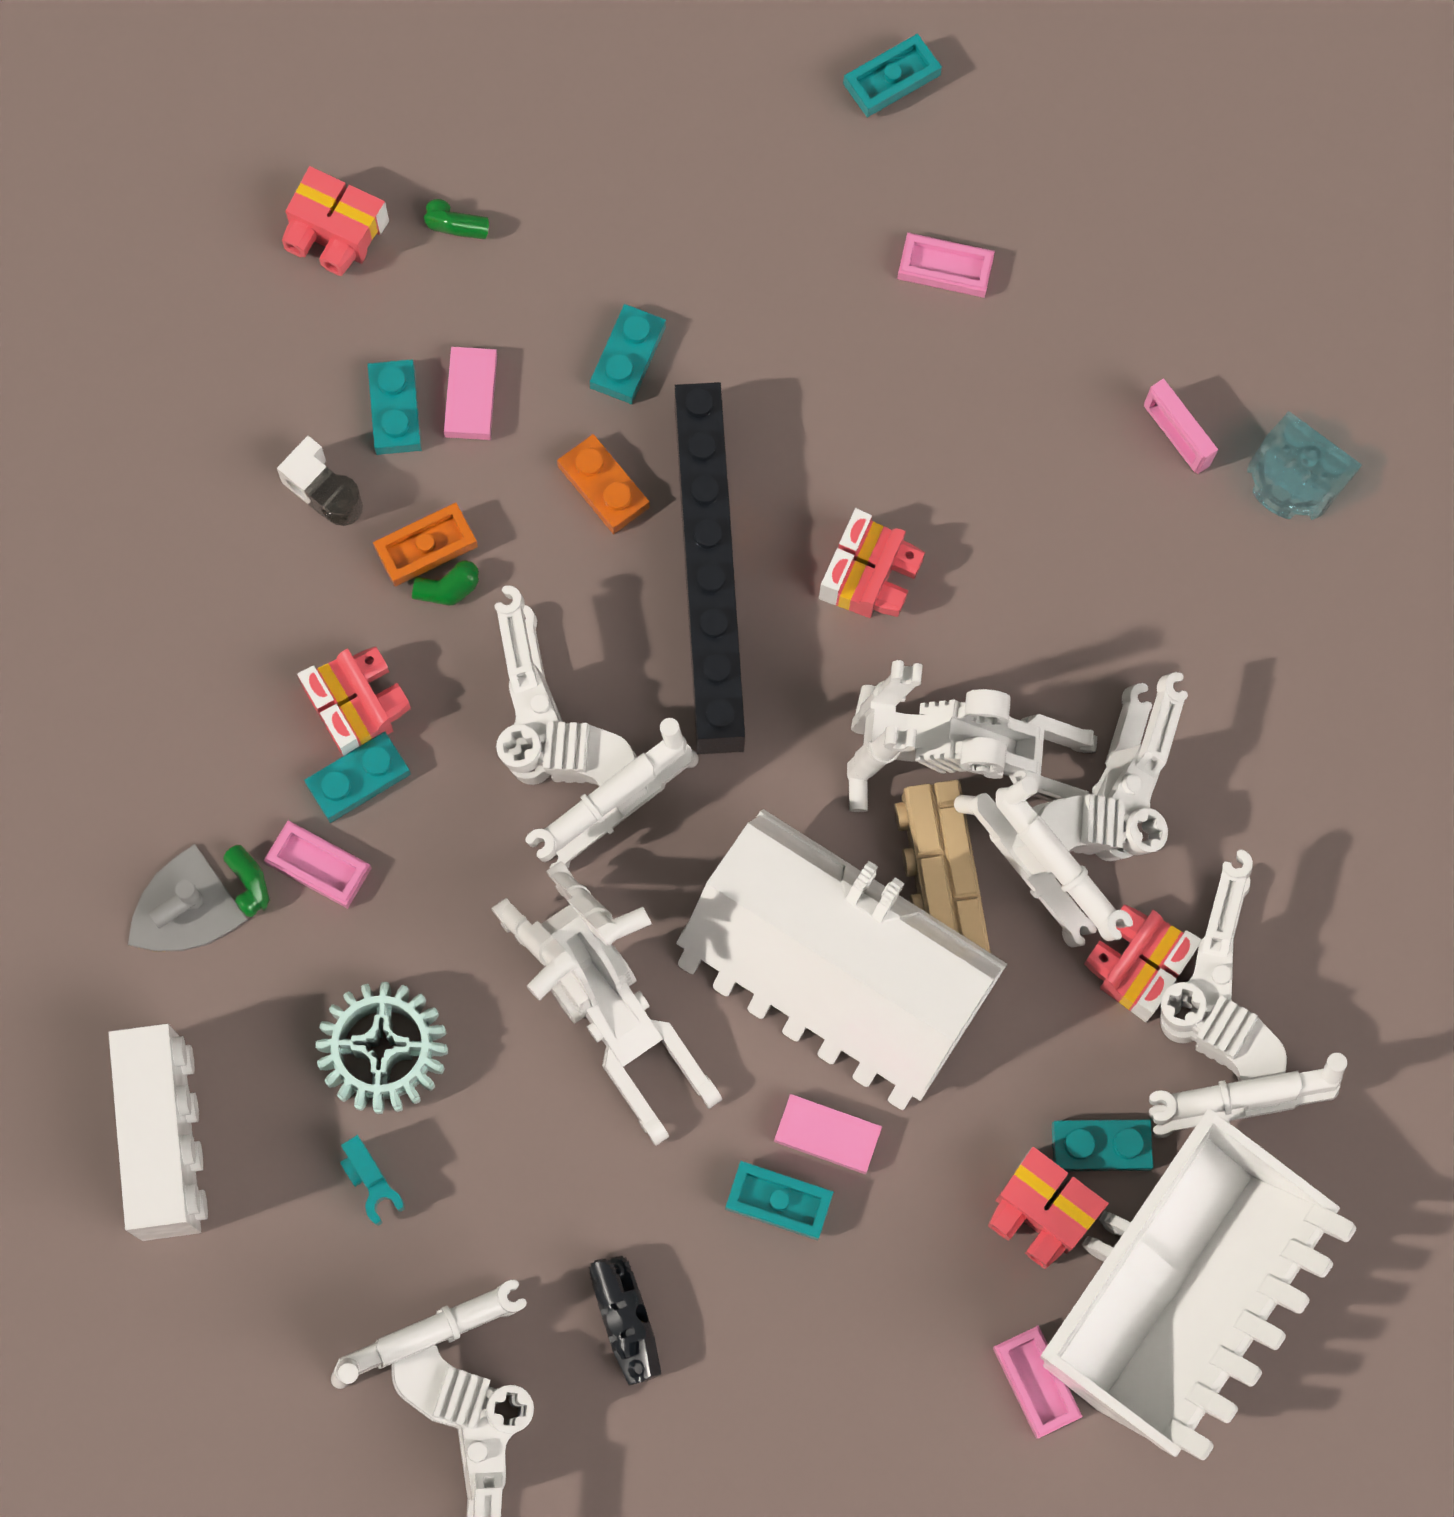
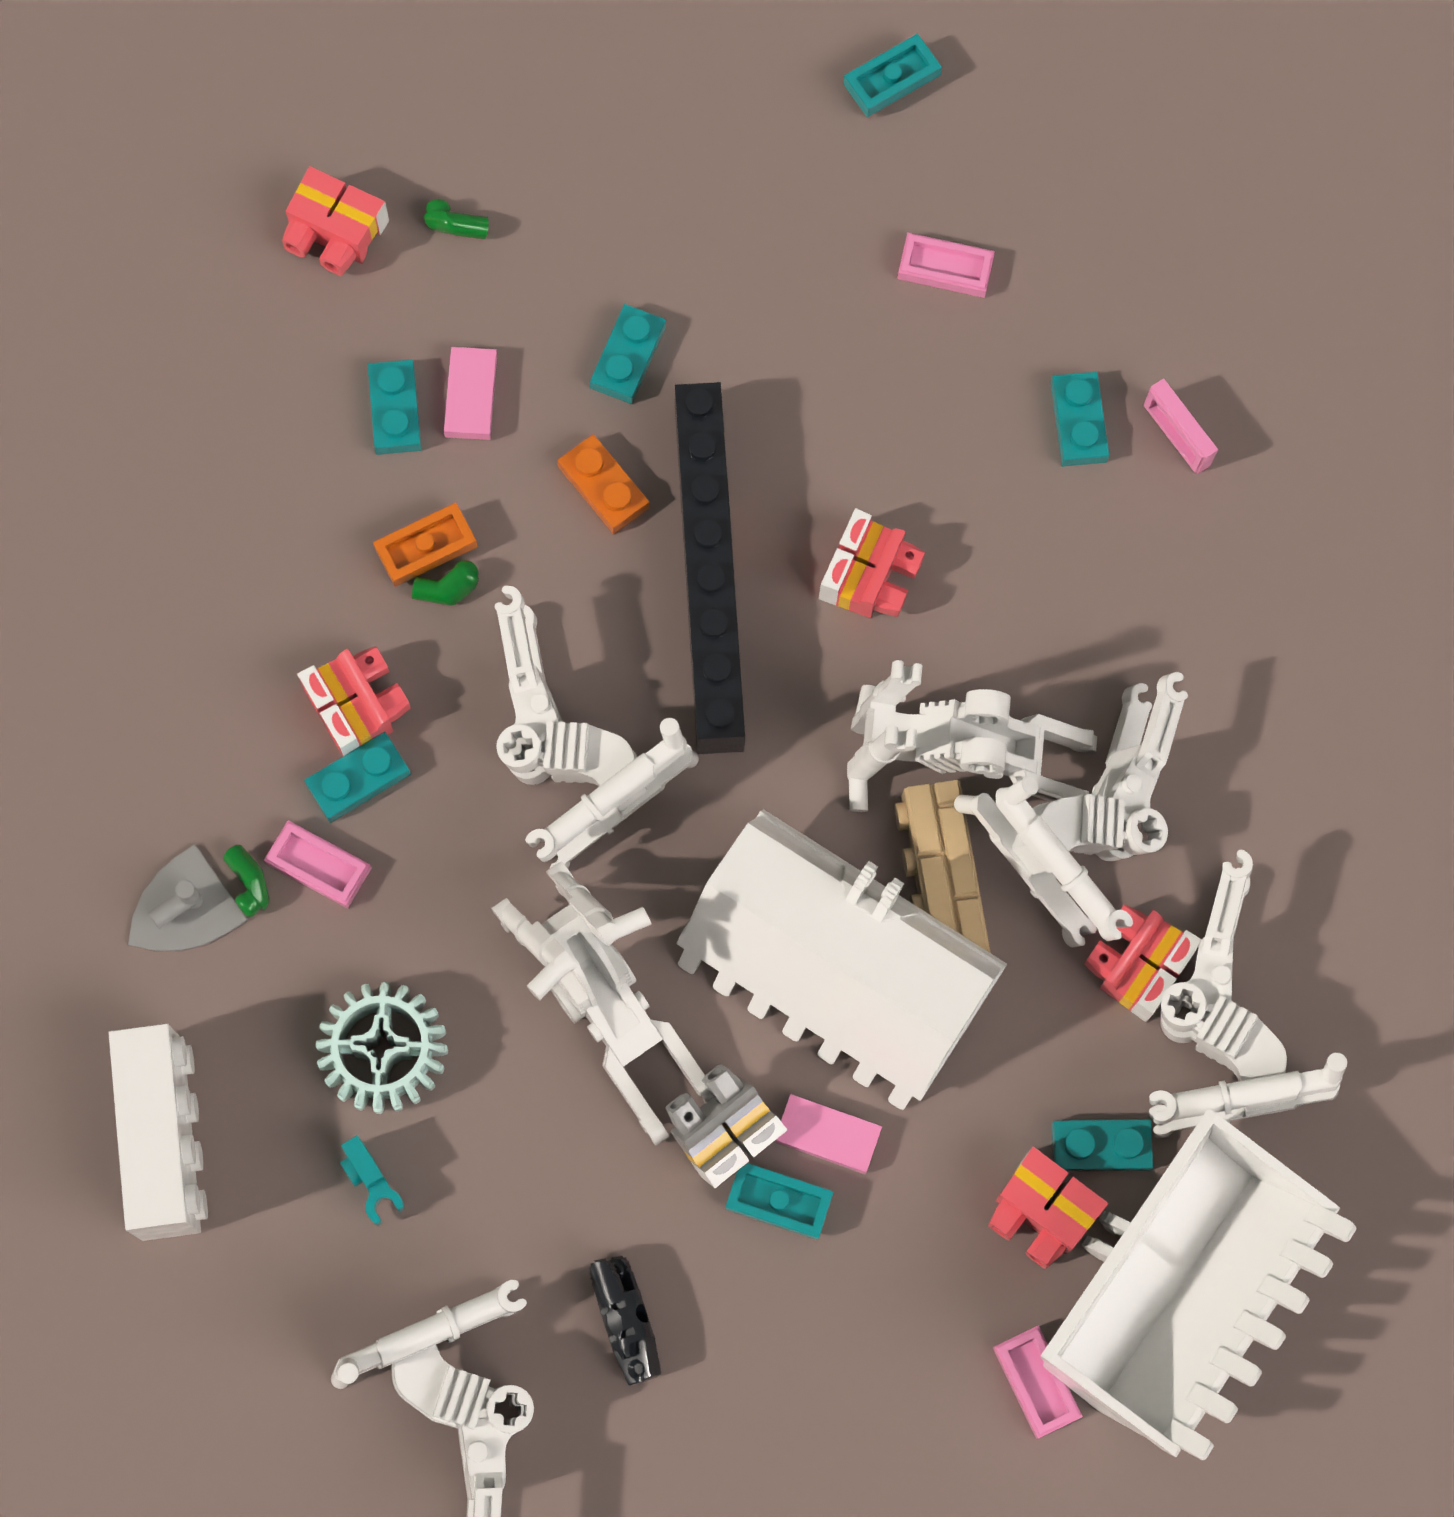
leg [277,435,363,526] -> none
clear light blue slope [1247,411,1362,520] -> none
none -> light grey hips [666,1064,787,1188]
none -> teal plate [1050,372,1109,467]

